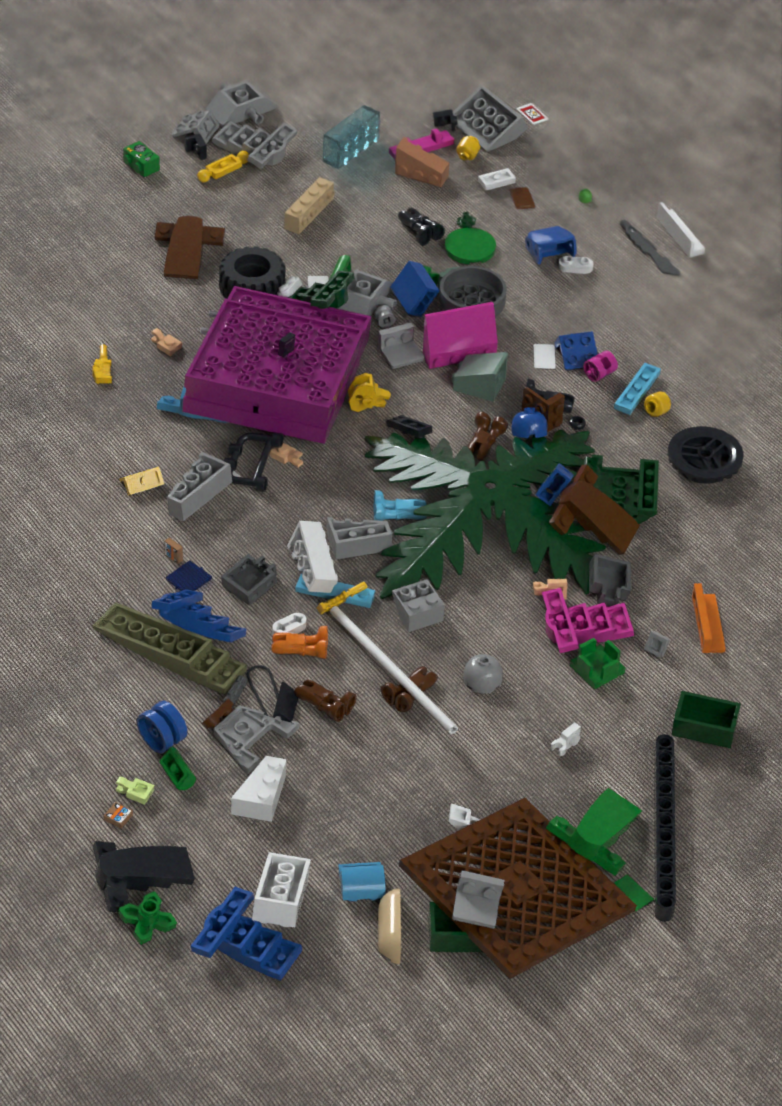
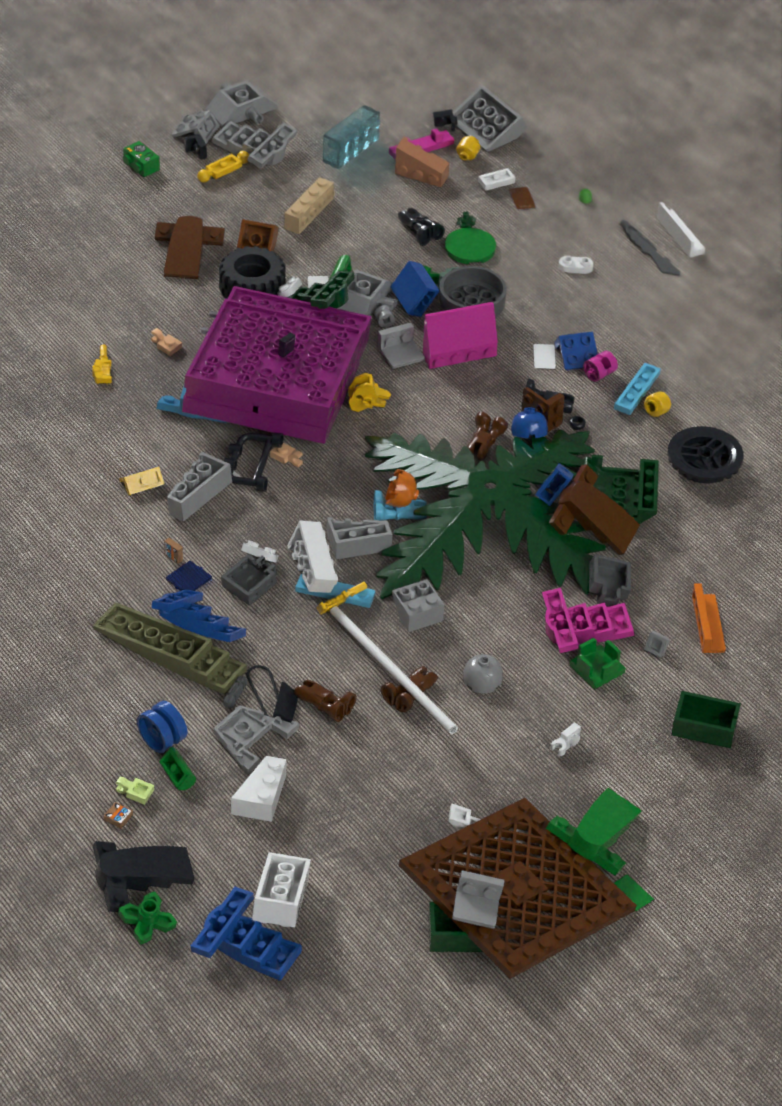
reddish brown plate [201,698,234,730] -> none
orange piece [271,626,328,659] -> none
white beam [272,613,306,635] -> none
dark azure brick [338,862,386,901] -> none
tan brick [378,888,401,964] -> none
black hinge [386,415,433,438] -> none
sand green slope [451,352,508,402] -> none
sticker [516,103,549,125] -> none
blue piece [525,226,577,264] -> none
light nougat plate [533,579,567,600] -> none
black beam [654,734,676,922] -> none
none -> dark orange slope [237,219,279,252]
none -> white plate [241,540,279,563]
none -> orange cylinder [385,469,419,508]

